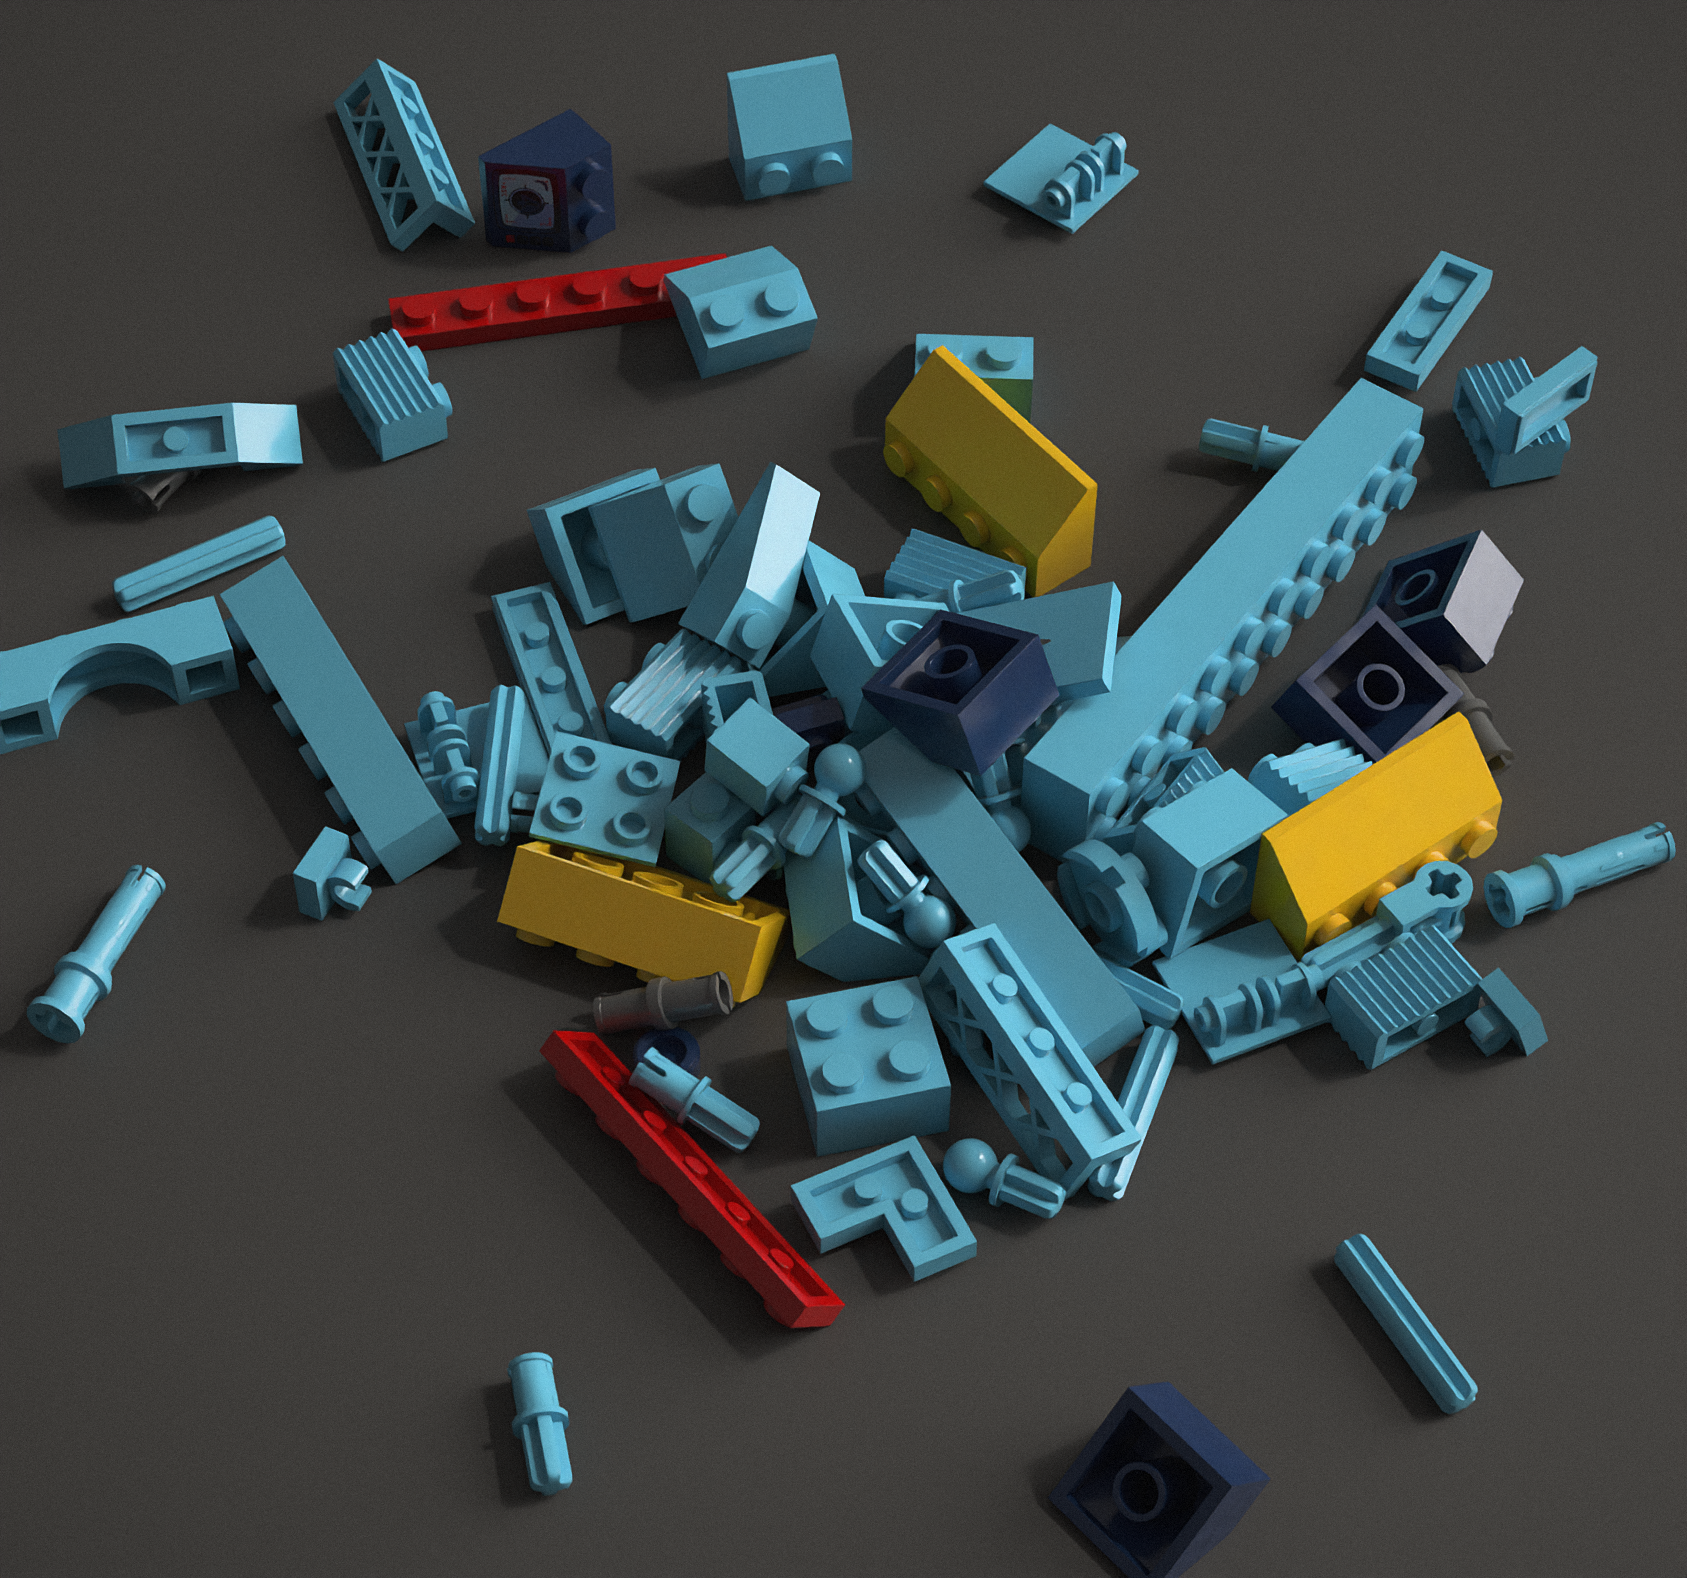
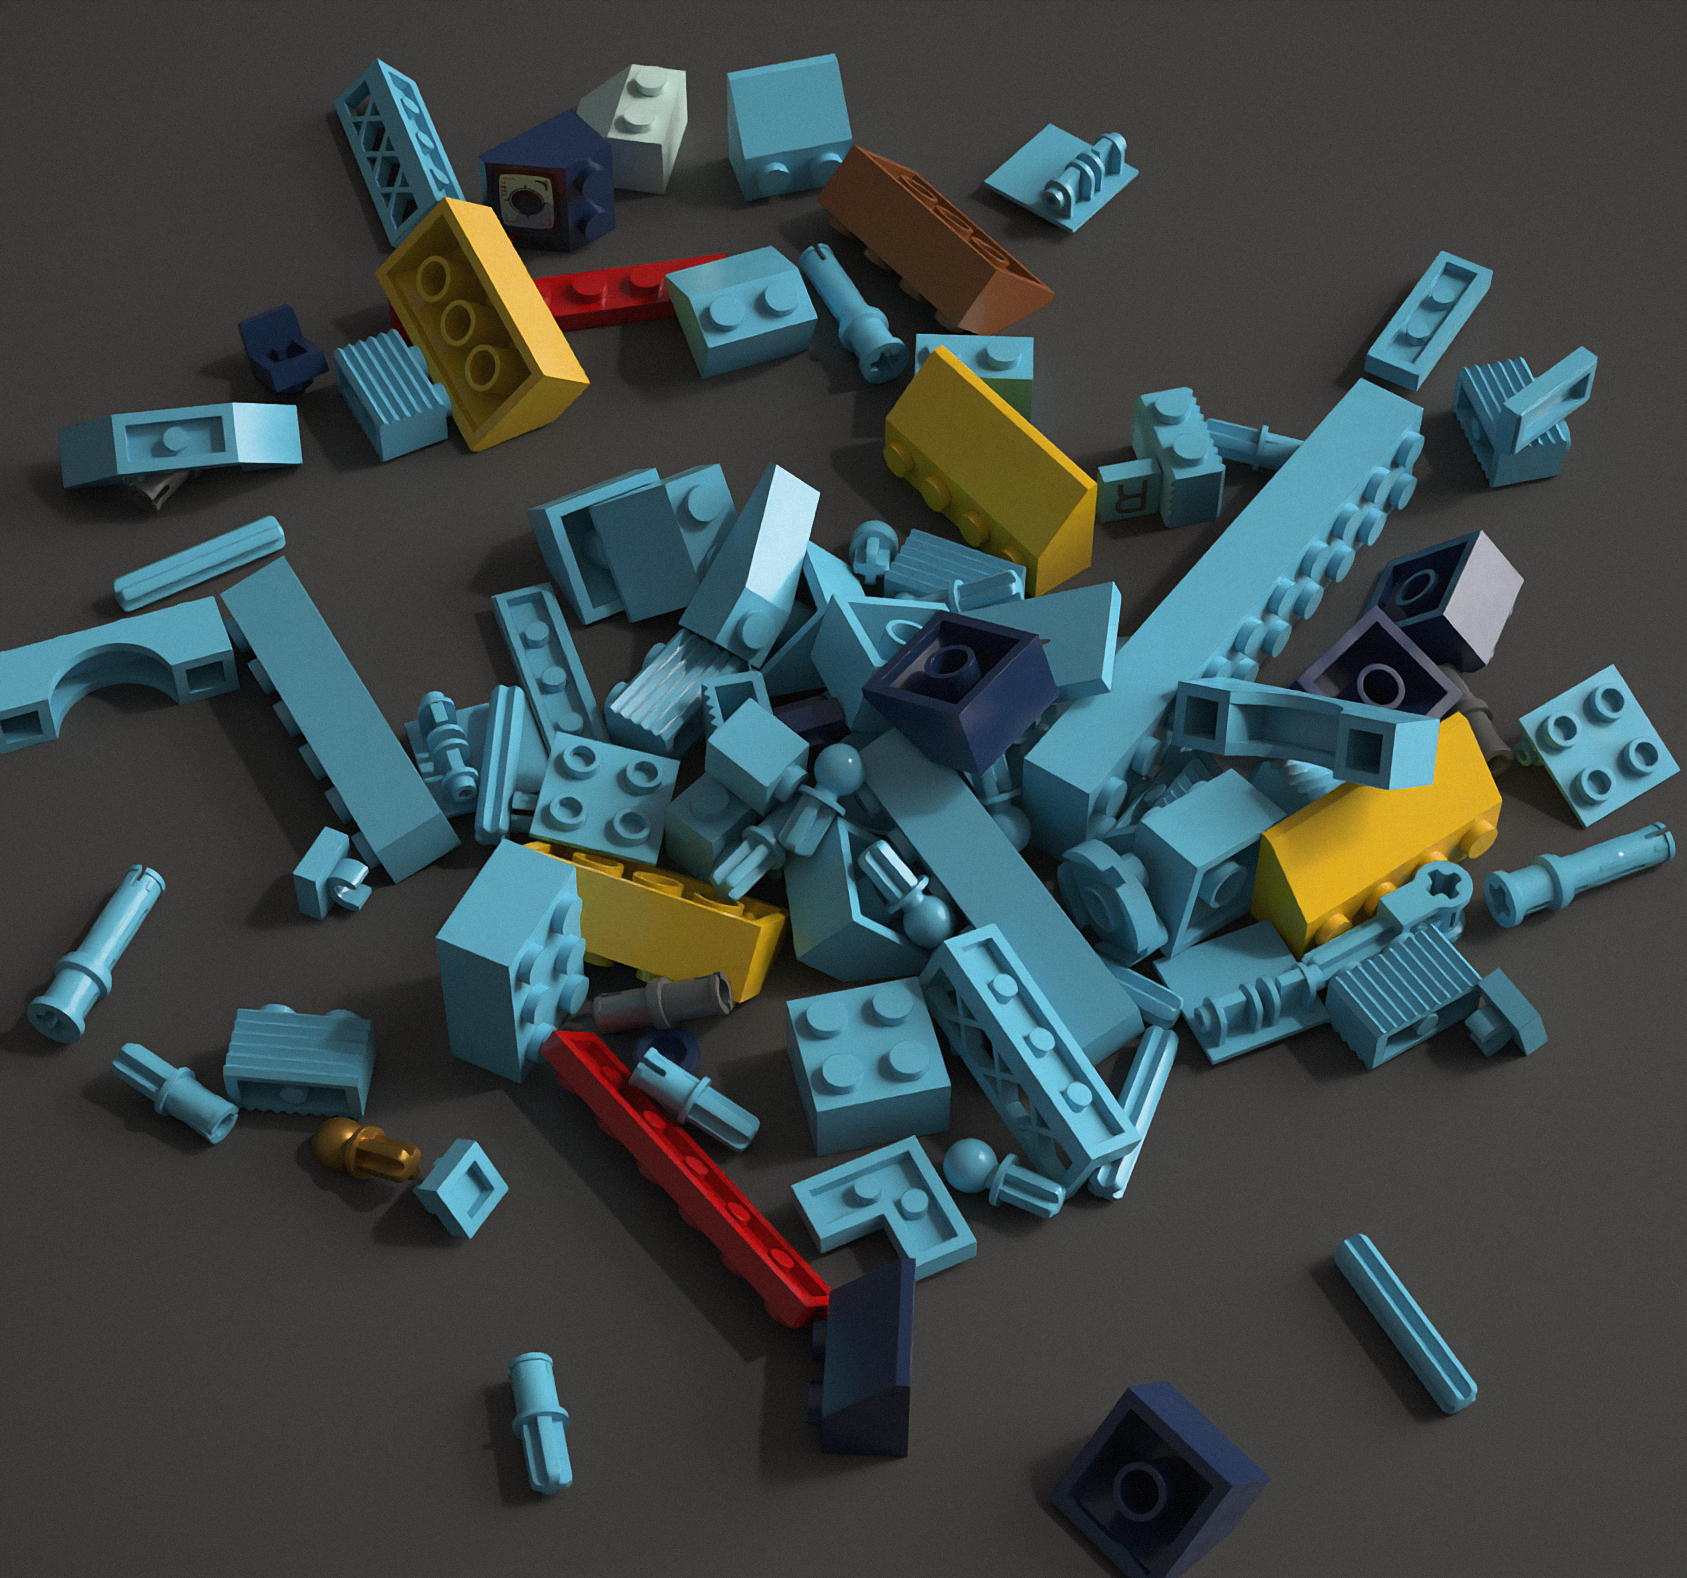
none -> medium azure axle [111,1043,239,1144]
none -> medium azure brick [223,1004,377,1120]
none -> dark blue bracket [238,304,330,393]
none -> pearl gold axle [312,1117,422,1184]
none -> yellow slope [375,197,591,452]
none -> medium azure tile [412,1138,509,1239]
none -> medium azure brick [435,838,589,1084]
none -> light aqua slope [576,64,687,194]
none -> medium azure pin [798,243,910,384]
none -> dark blue slope [808,1258,916,1457]
none -> dark orange slope [816,145,1056,336]
none -> medium azure axle [849,520,898,585]
none -> medium azure tile [1095,457,1162,523]
none -> medium azure brick [1130,387,1226,529]
none -> medium azure arch [1172,677,1440,790]
none -> medium azure hinge [1514,664,1681,829]

